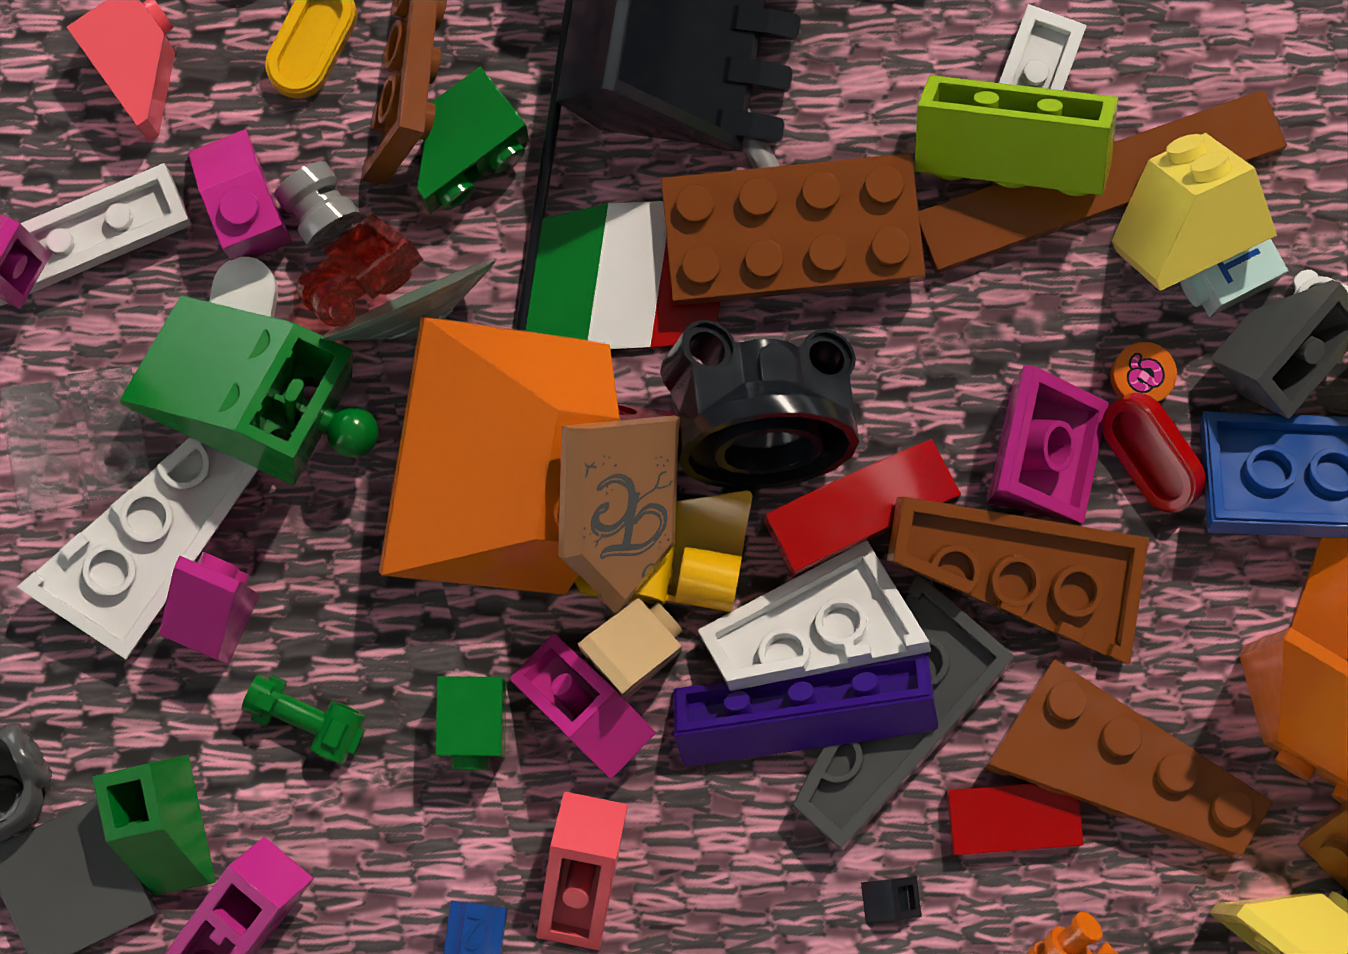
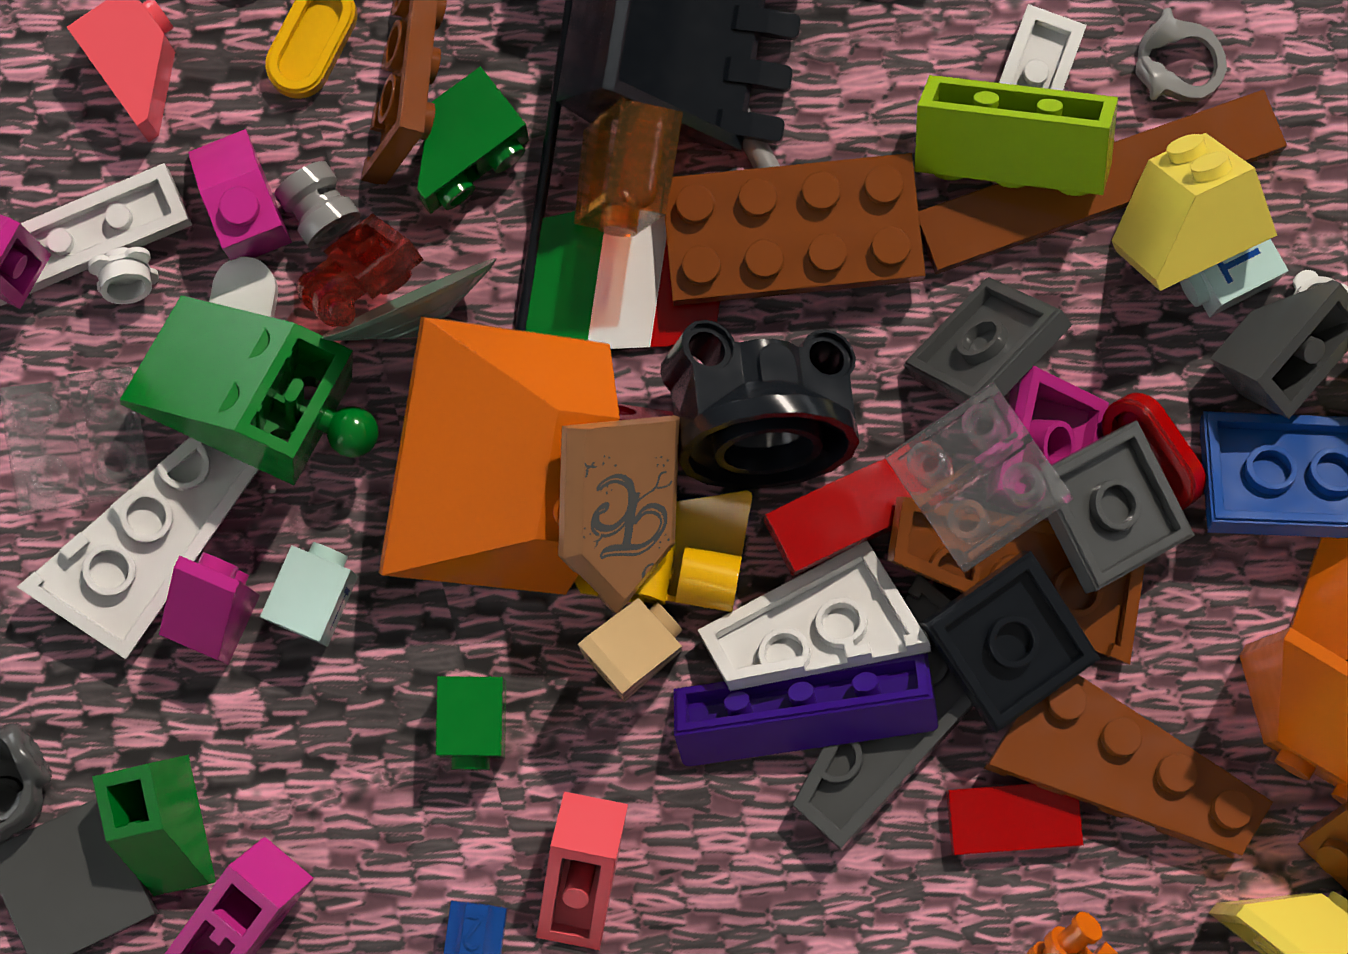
green bar [241,674,366,764] -> none
dark pink slope [509,633,656,779] -> none
black piece [861,876,922,923] -> none
orange tile [1110,342,1177,402] -> none
none -> white plate [88,247,159,304]
none -> light aqua brick [260,542,358,647]
none -> clear orange torso [574,98,683,237]
none -> clear slope [884,382,1074,573]
none -> dark grey tile [903,277,1072,417]
none -> black tile [920,550,1101,733]
none -> dark grey tile [1027,421,1195,594]
none -> light grey piece [1135,8,1227,103]

